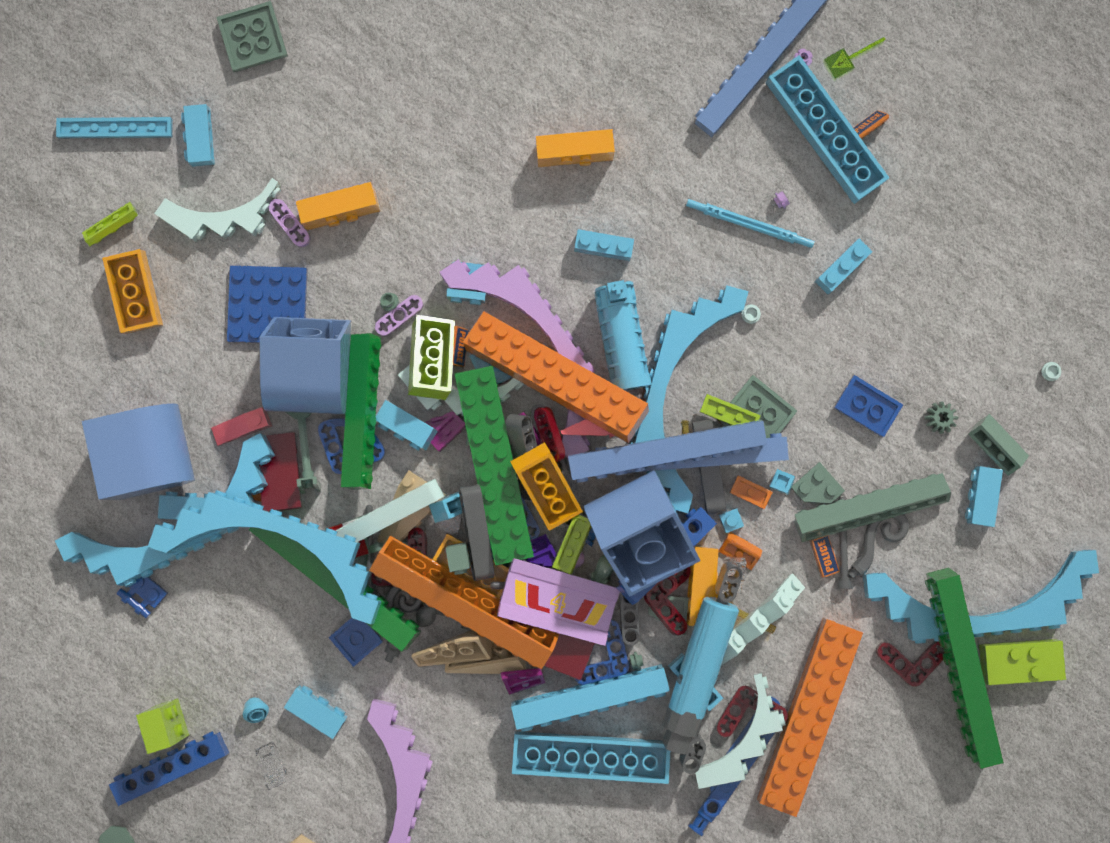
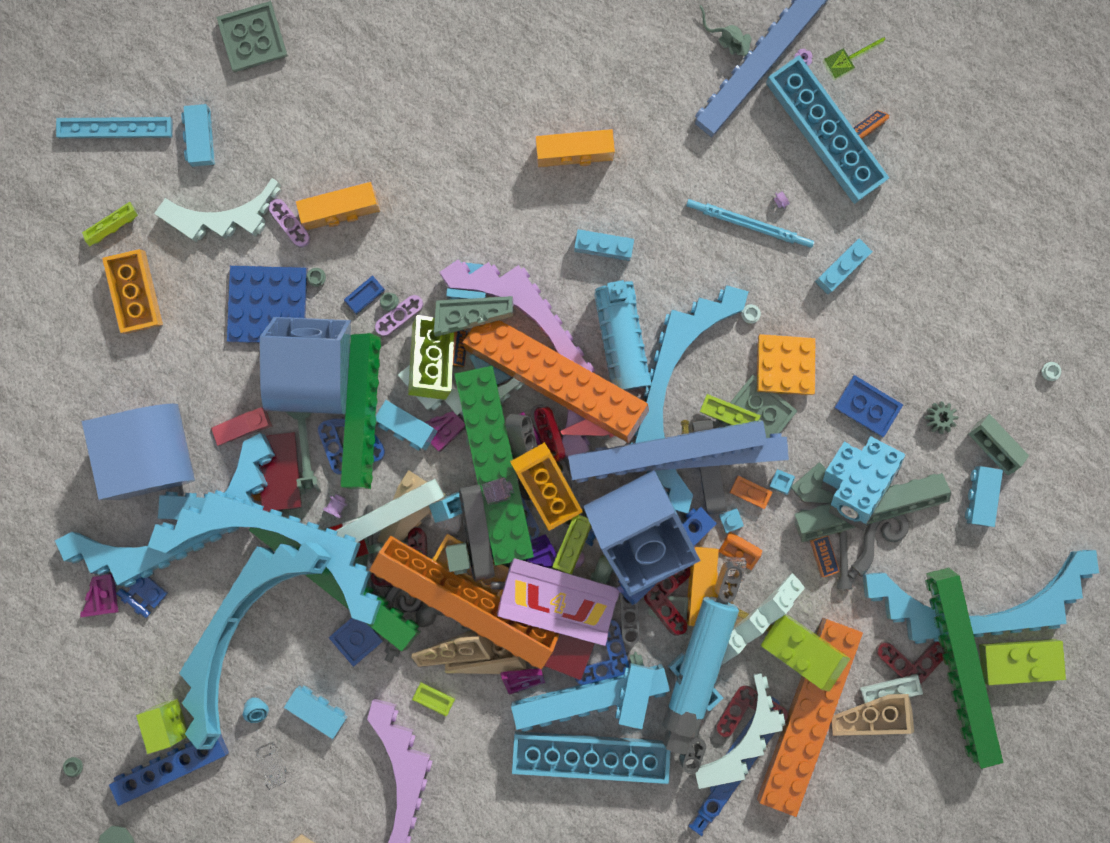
none -> sand green plate [63,757,83,777]
none -> magenta wing [80,574,119,618]
none -> medium azure arch [179,541,332,749]
none -> sand green plate [307,268,326,287]
none -> lavender brick [323,494,348,518]
none -> blue tile [344,275,386,315]
none -> lime tile [412,682,455,717]
none -> sand green wing [434,296,514,337]
none -> clear purple brick [482,477,514,506]
none -> medium azure brick [615,663,654,729]
none -> sand green animal [700,5,752,56]
none -> light orange plate [757,334,815,396]
none -> lime brick [760,614,851,692]
none -> medium azure piece [821,436,906,531]
none -> tan wedge [832,694,914,736]
none -> light aqua tile [861,674,923,703]

